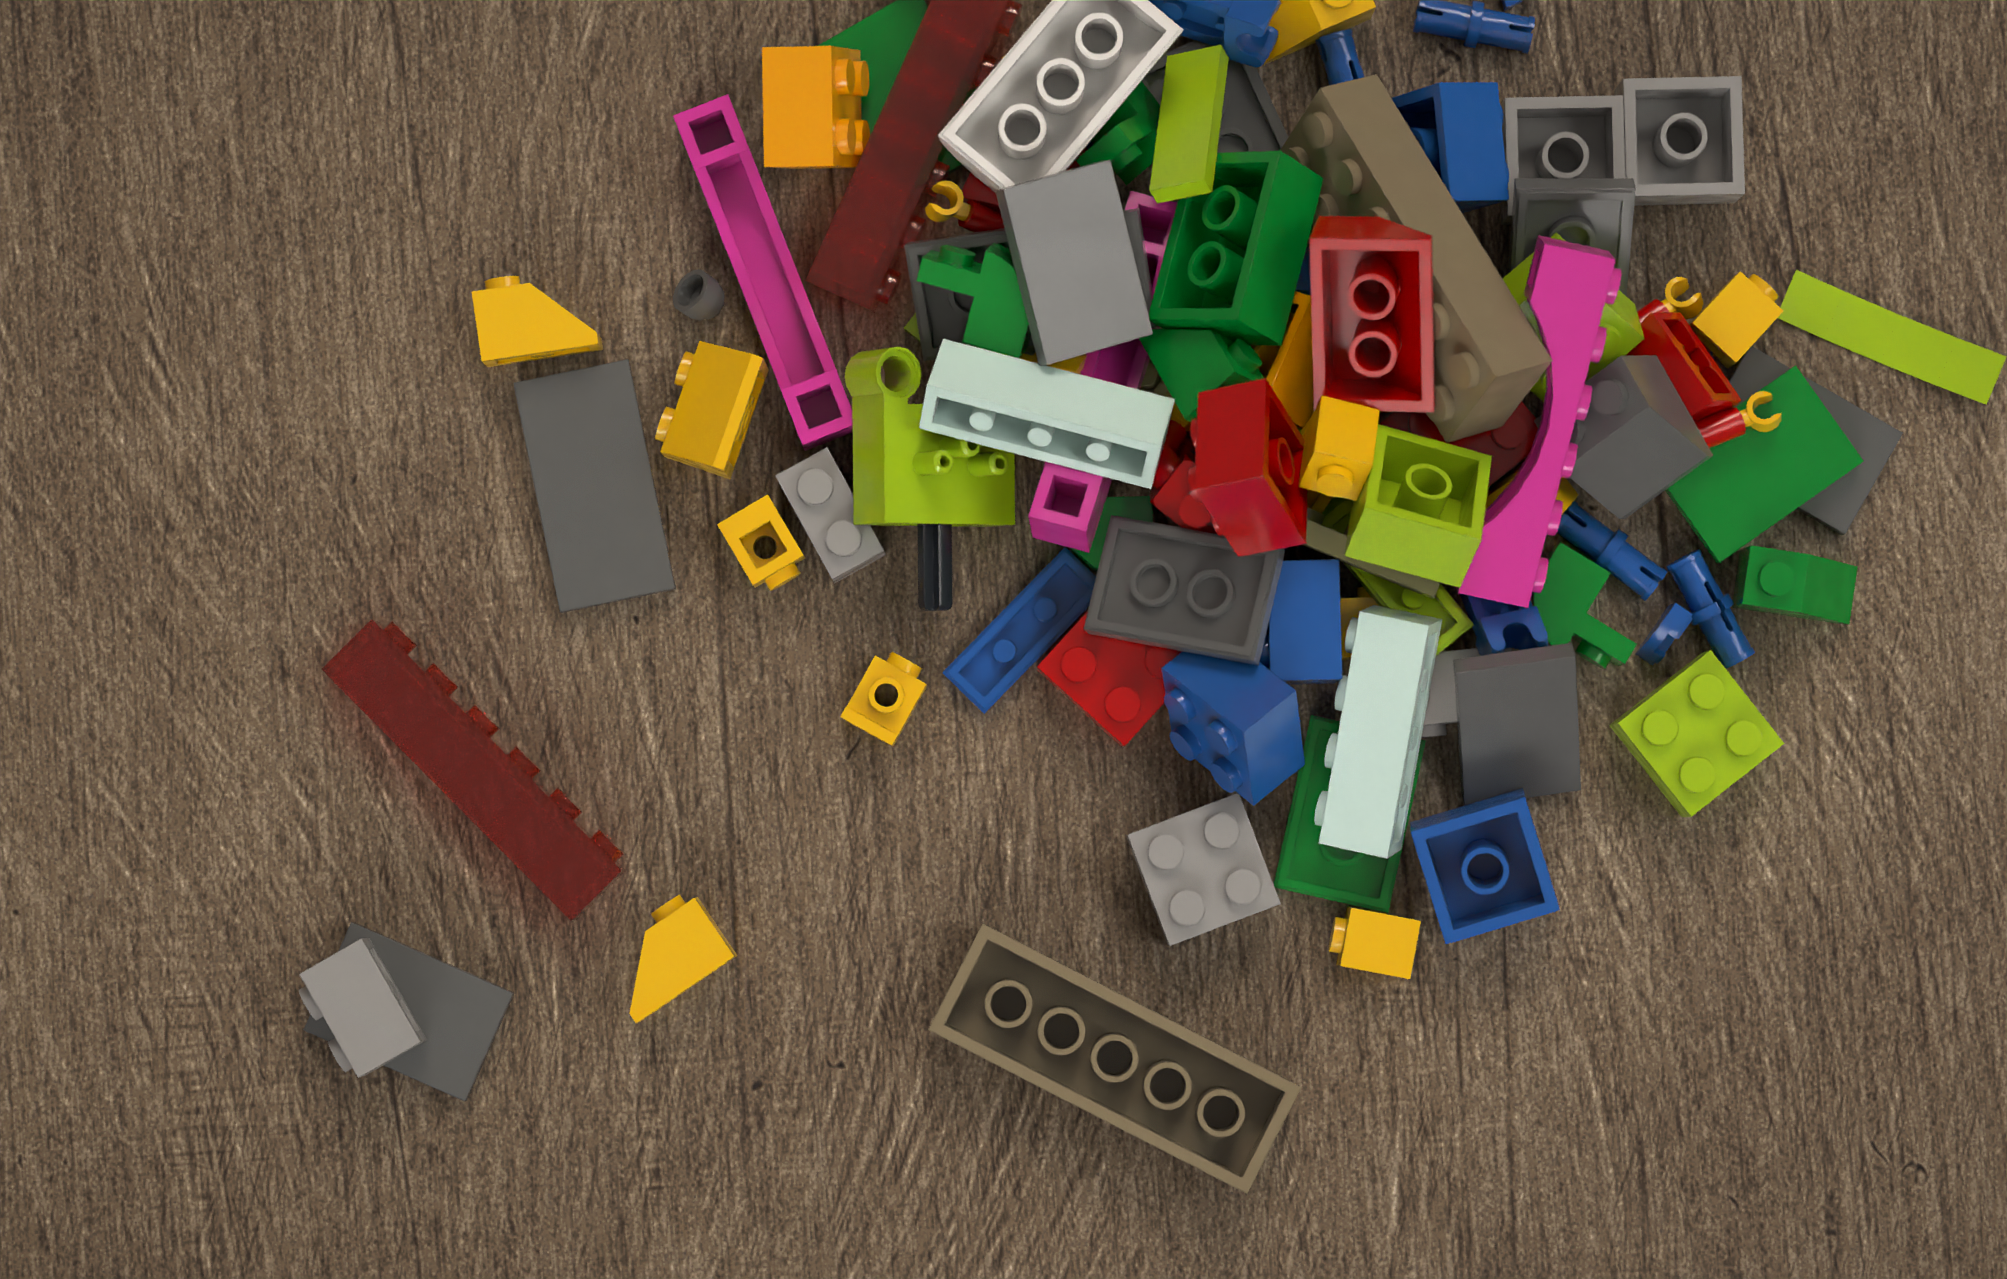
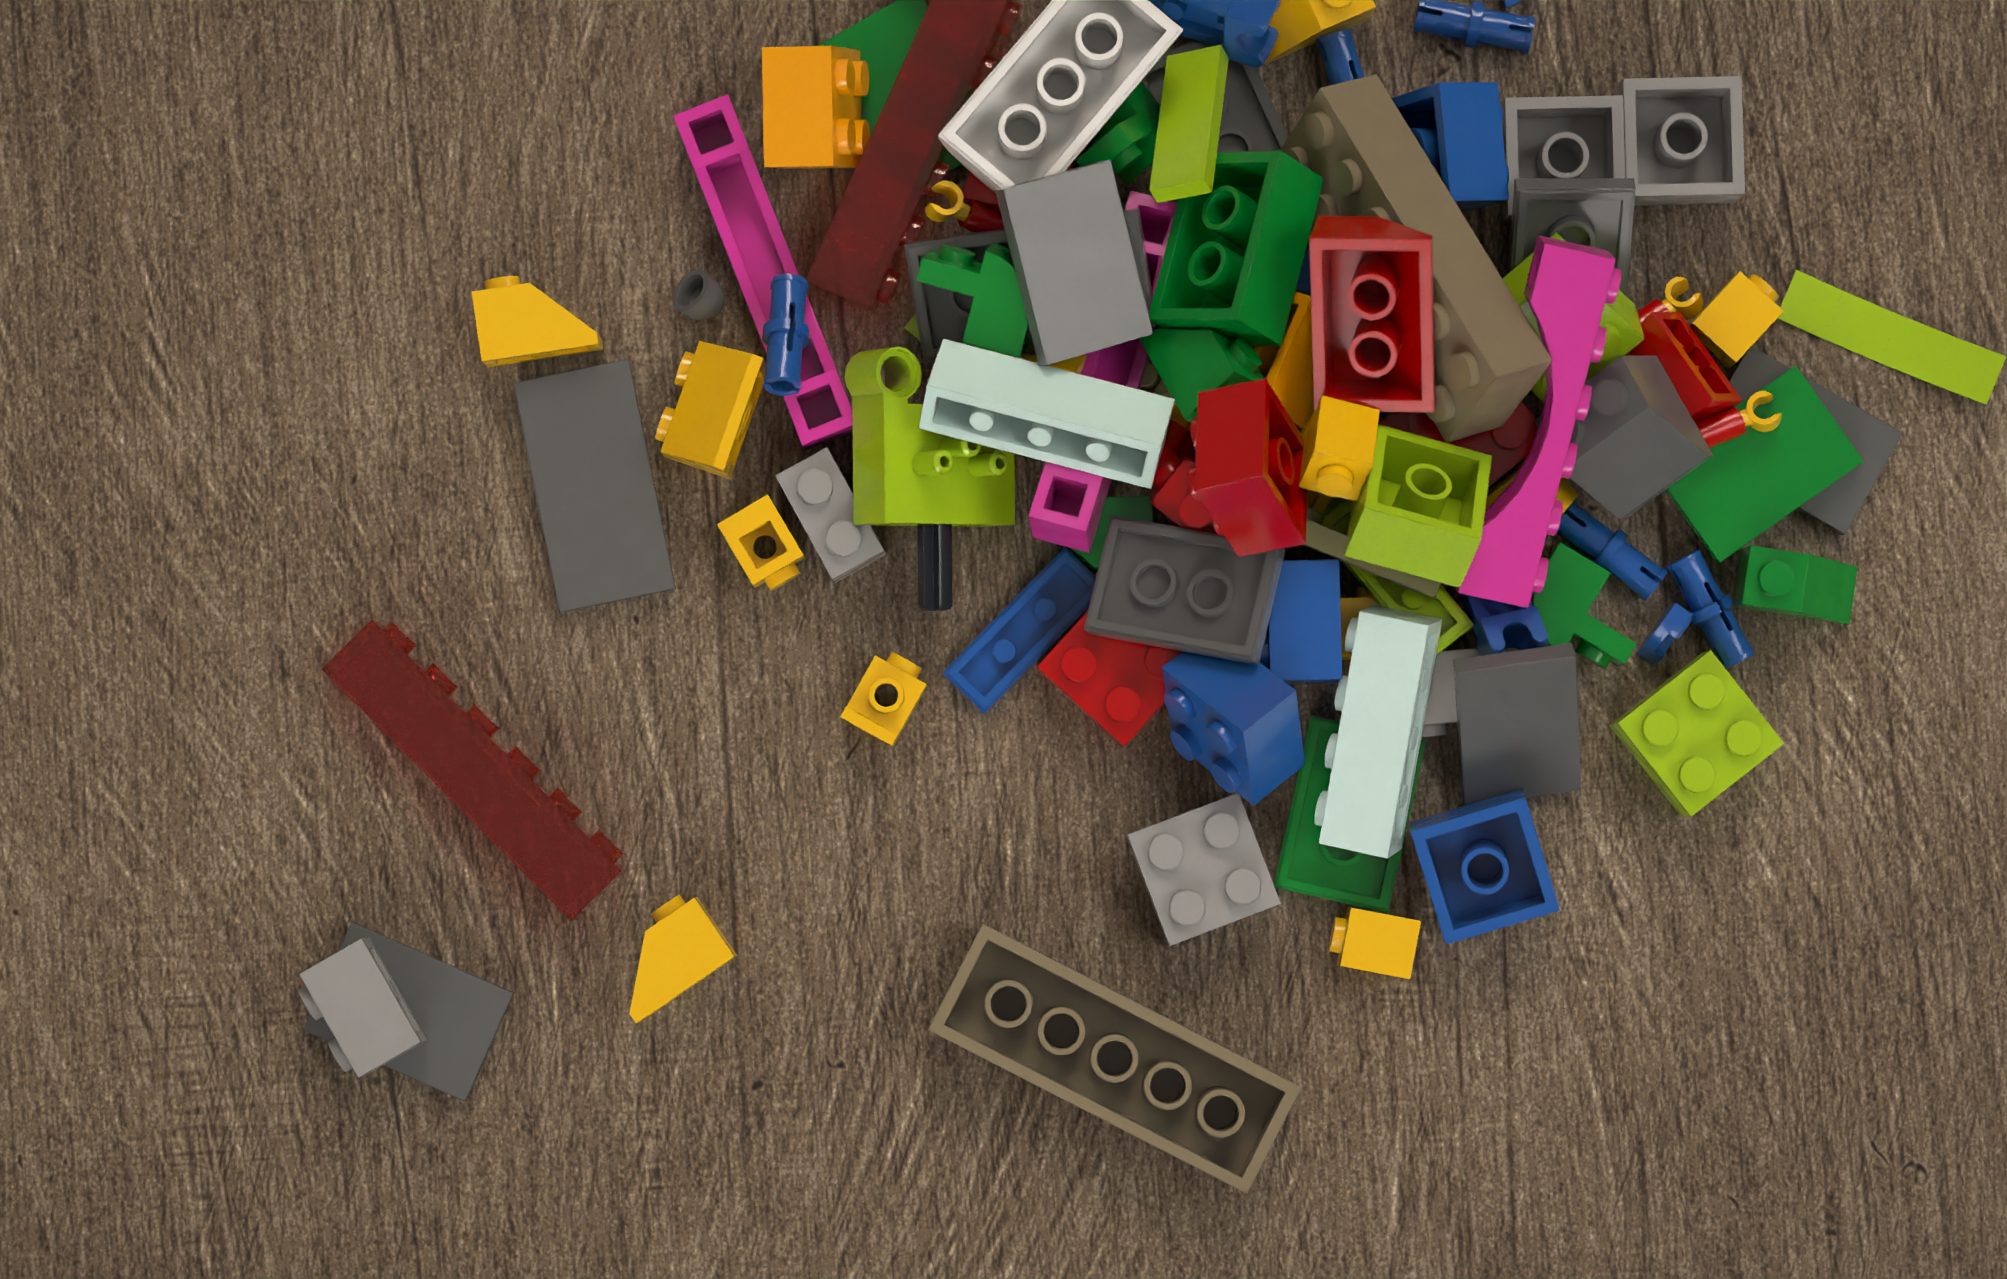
none -> blue pin [762,274,810,396]

